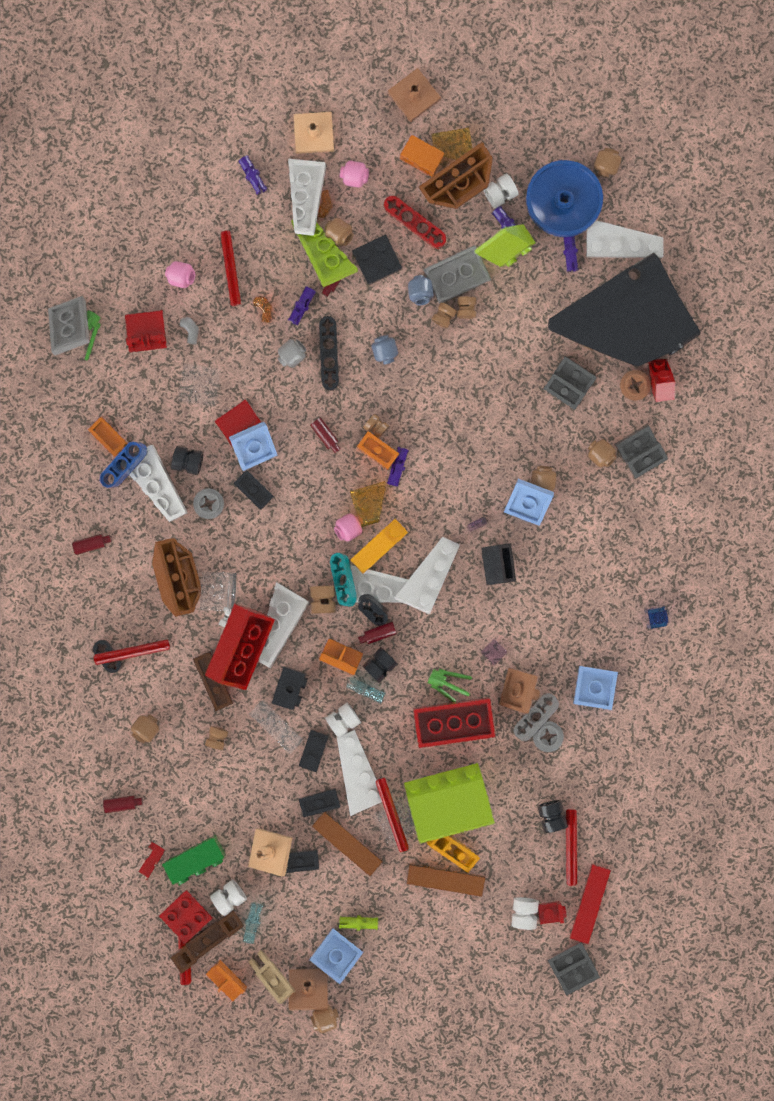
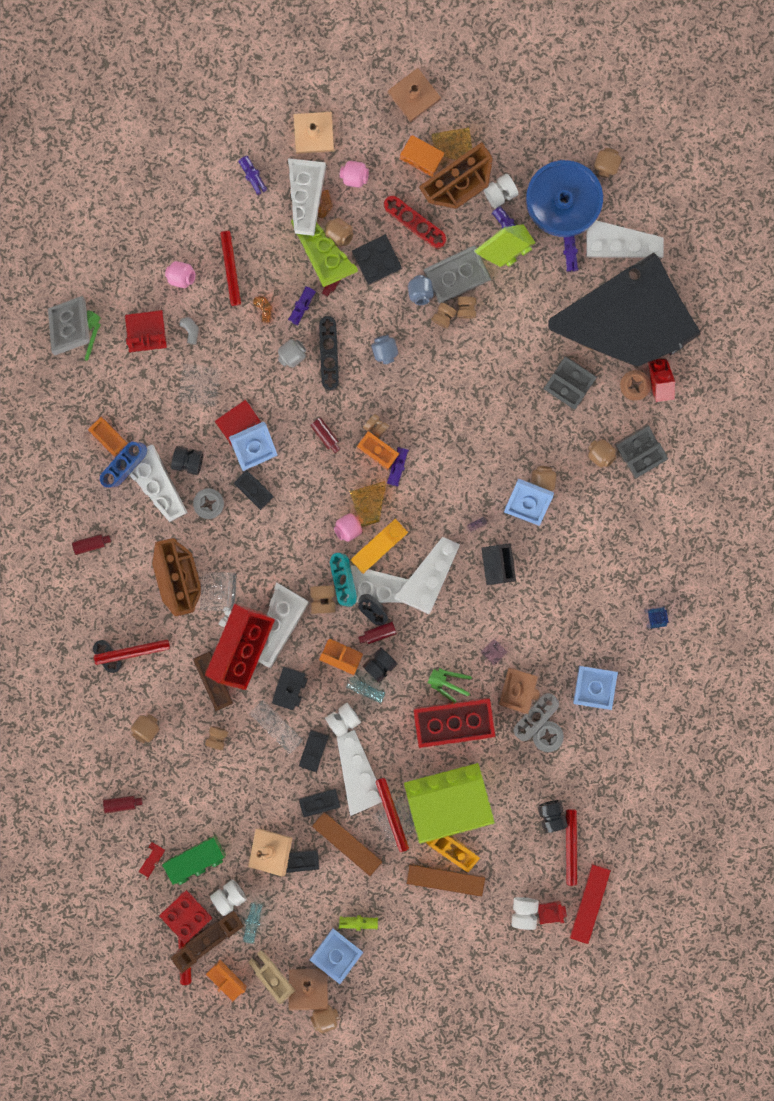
dark grey slope [548,942,600,996] -> none

